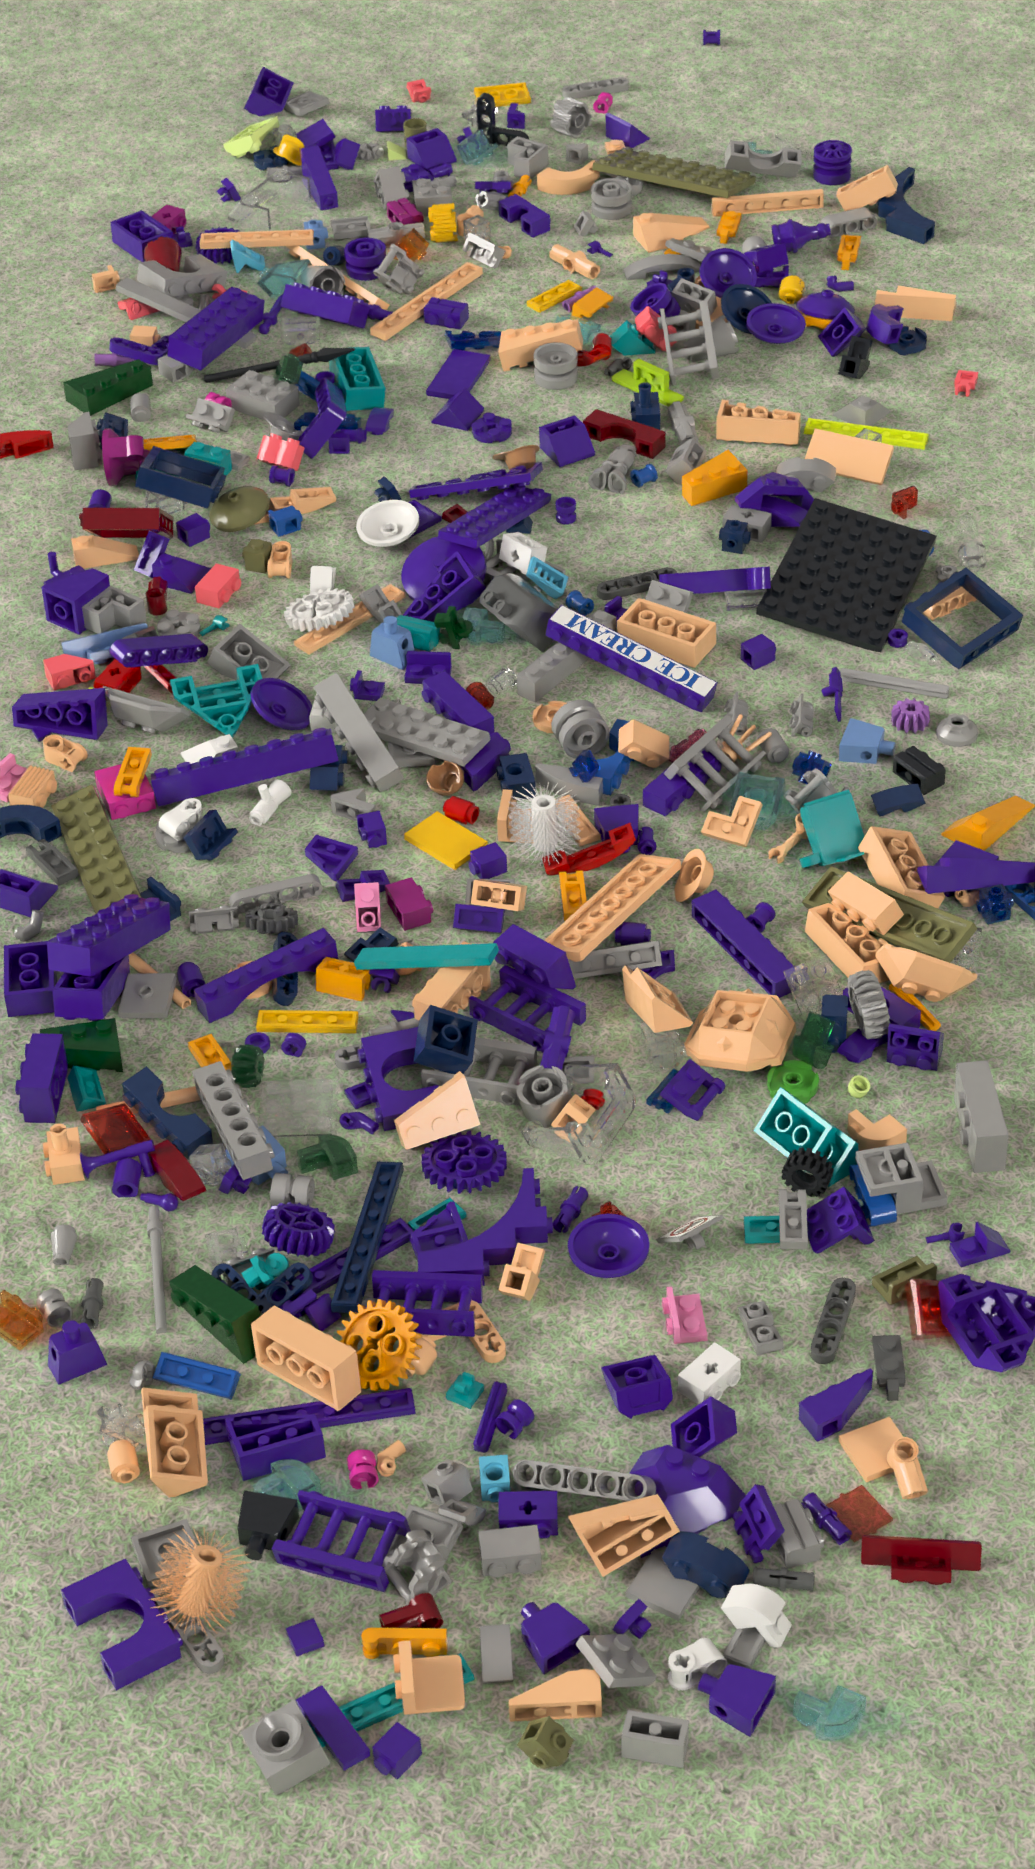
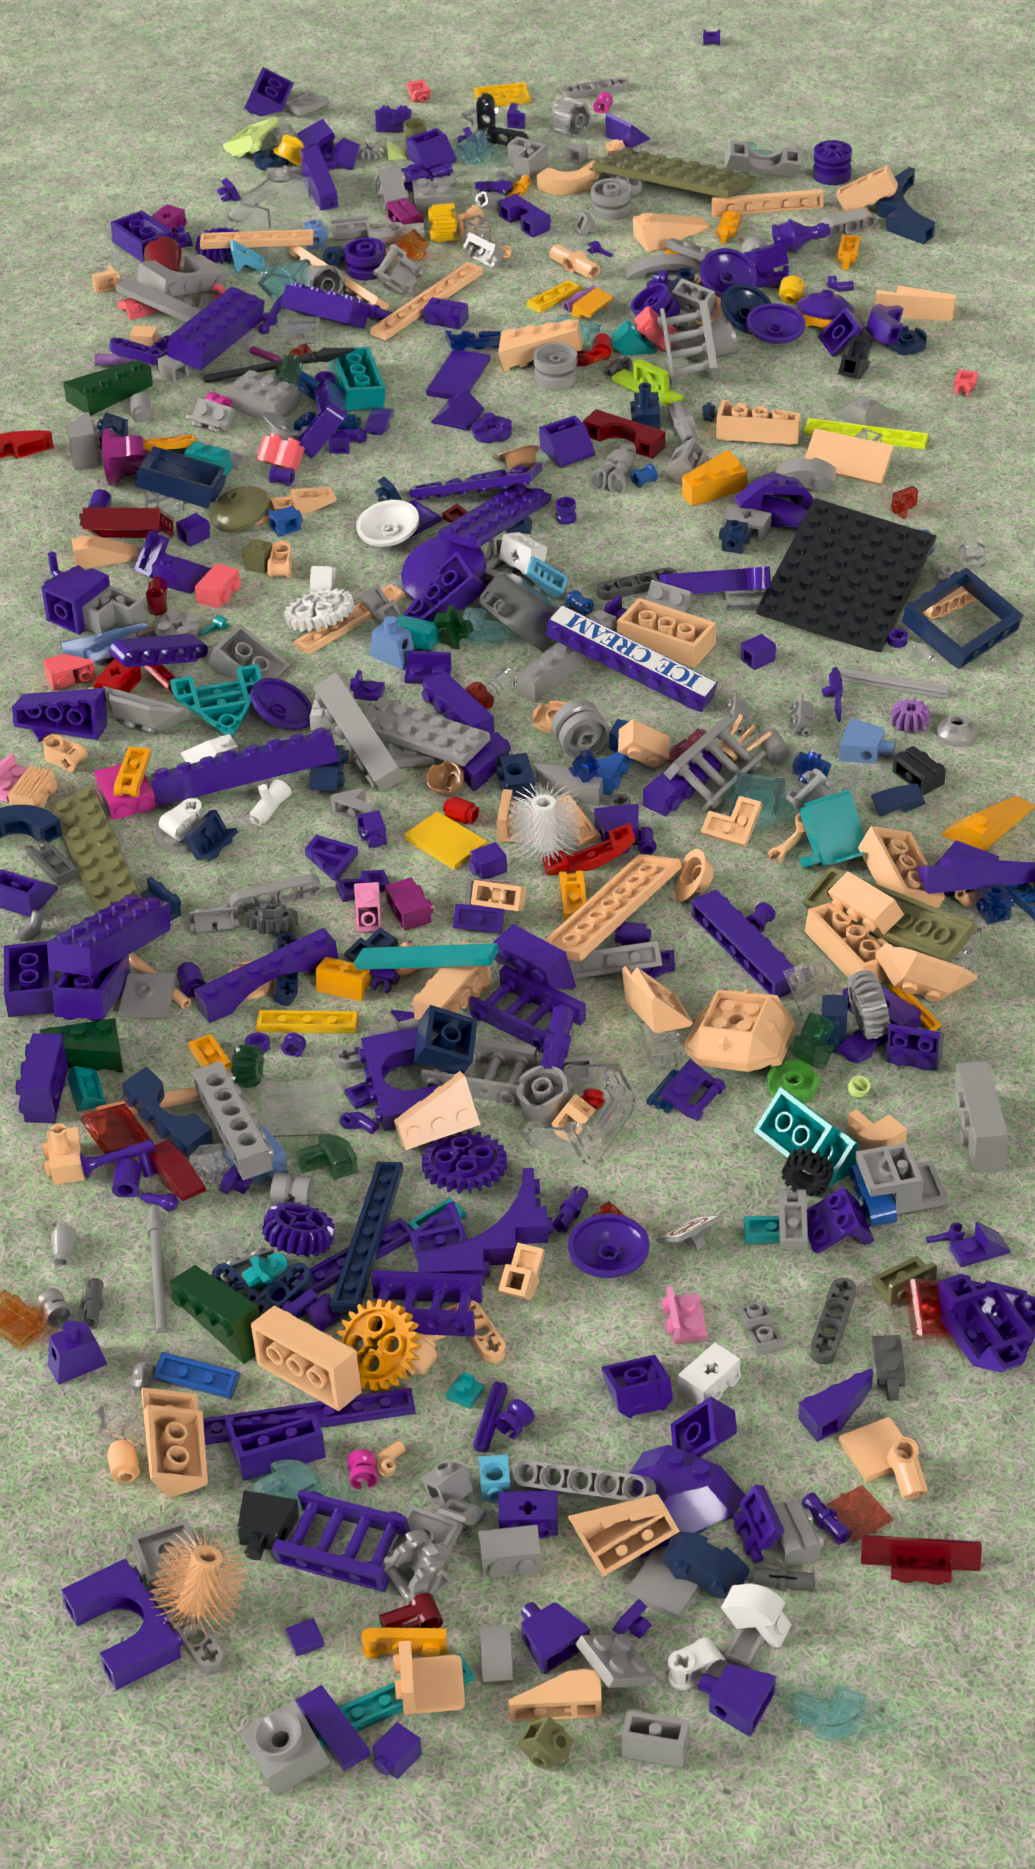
none -> magenta bar [249,346,300,368]
none -> dark blue plate [702,402,717,422]

